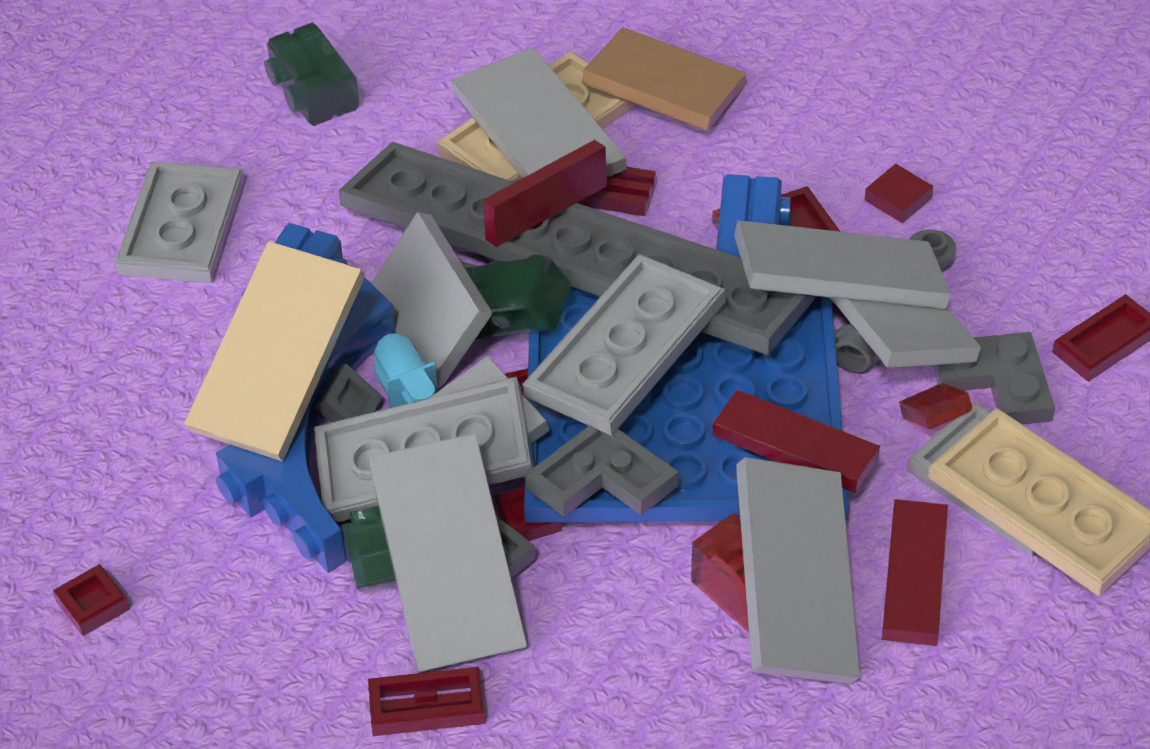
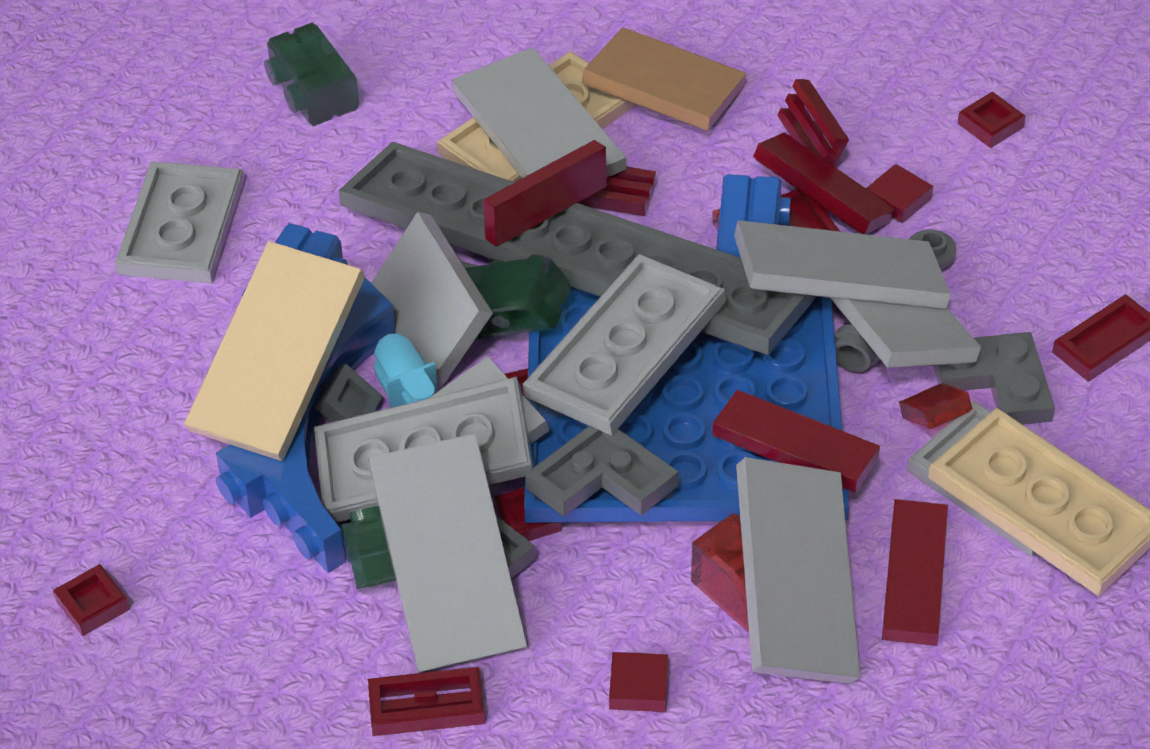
none -> dark red tile [609,652,668,712]
none -> dark red tile [753,132,896,235]
none -> dark red tile [777,79,849,166]
none -> dark red tile [958,91,1026,148]

